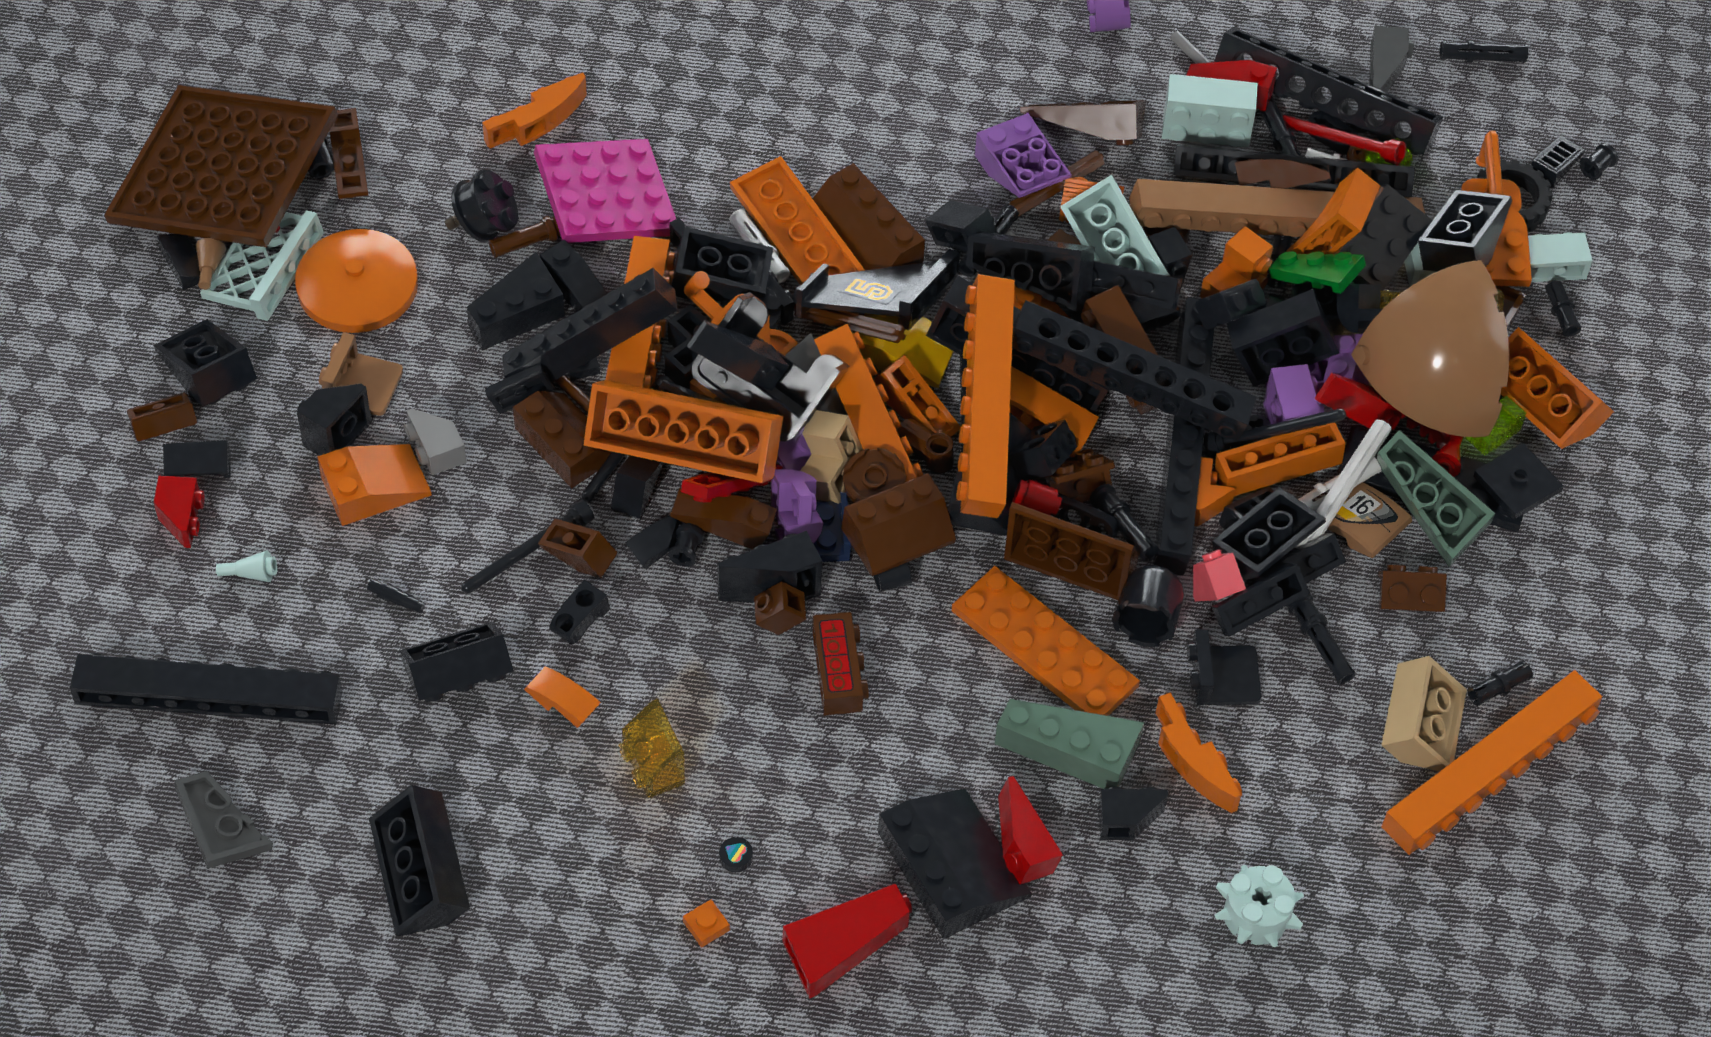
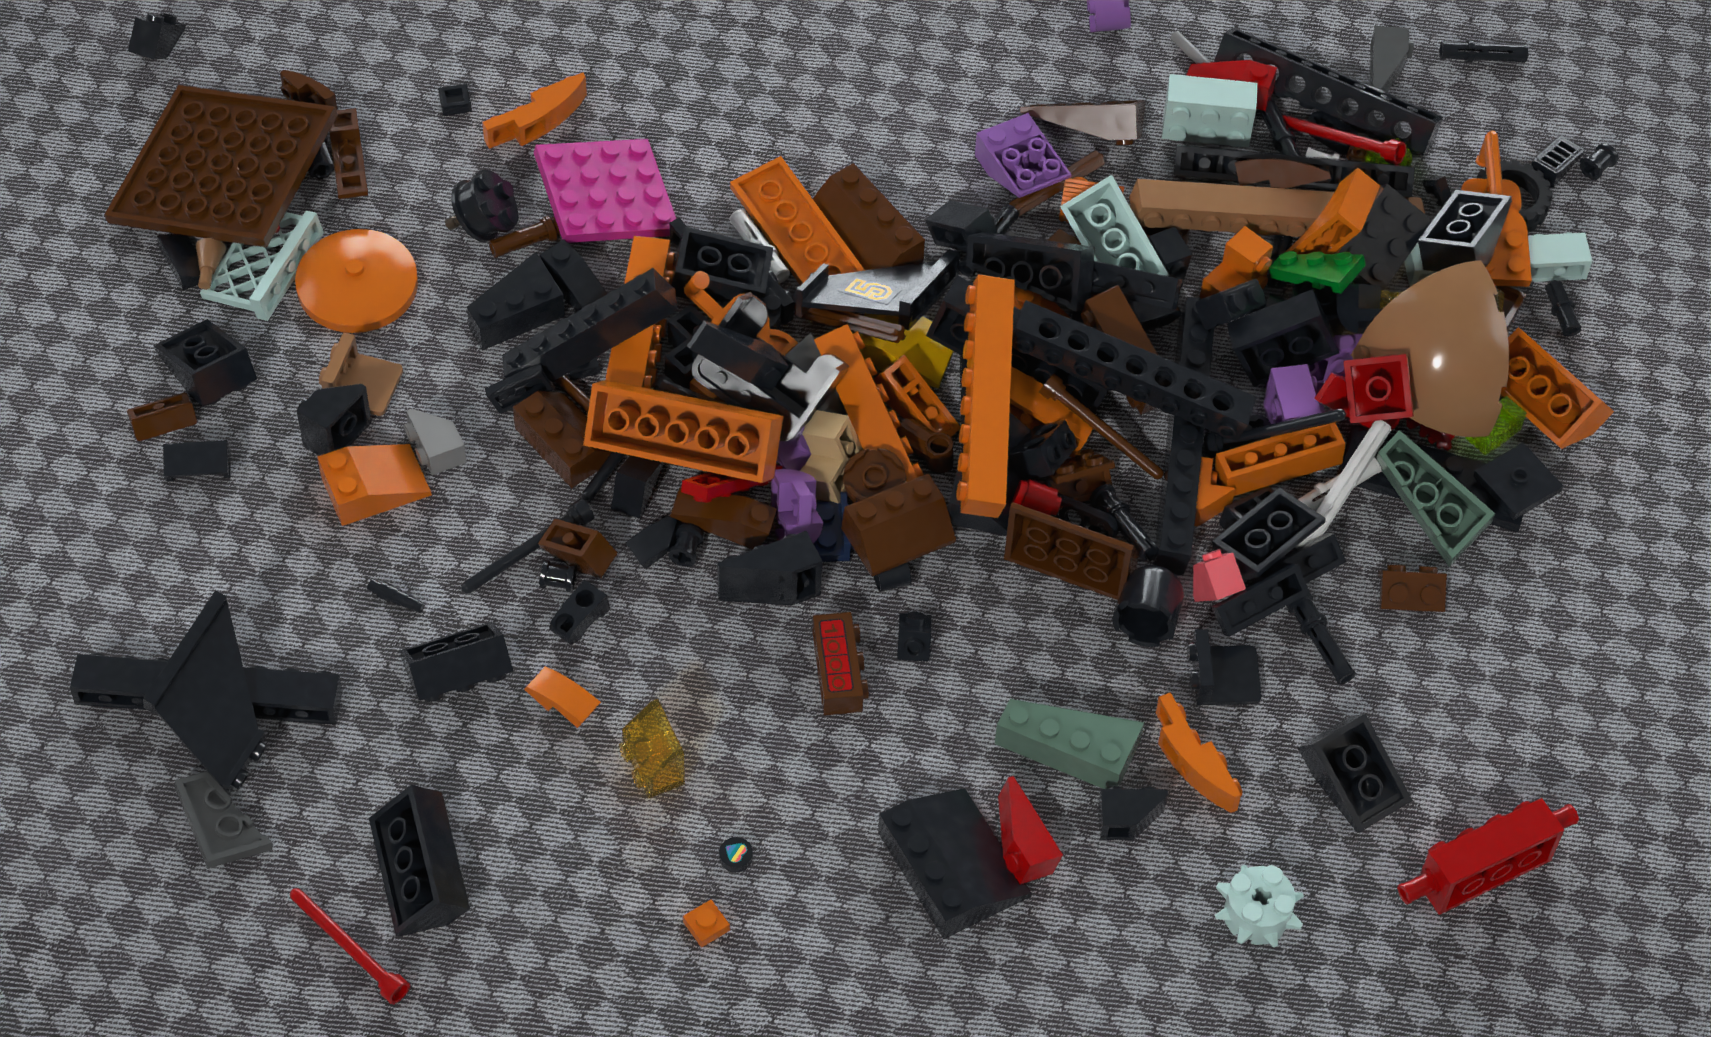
red slope [154,476,205,548] -> none
light aqua cone [216,550,277,582] -> none
reddish brown brick [754,581,806,635] -> none
red slope [782,883,912,999] -> none
orange plate [951,566,1140,716] -> none
medium nougat slope [1327,482,1412,558] -> none
tan slope [1381,656,1467,772] -> none
orange brick [1382,670,1603,855] -> none
red cone [1432,435,1464,477] -> none
black pin [1467,660,1533,706] -> none
none -> black slope [128,13,186,60]
none -> black piece [143,590,267,795]
none -> reddish brown slope [280,70,337,110]
none -> red piece [290,888,410,1004]
none -> black tile [438,83,472,116]
none -> black bush [539,559,577,593]
none -> black bracket [897,611,932,662]
none -> reddish brown piece [1039,373,1164,480]
none -> black slope [1297,713,1413,833]
none -> red slope [1344,354,1414,423]
none -> red brick [1397,798,1579,915]
none -> black tile [1422,176,1451,207]

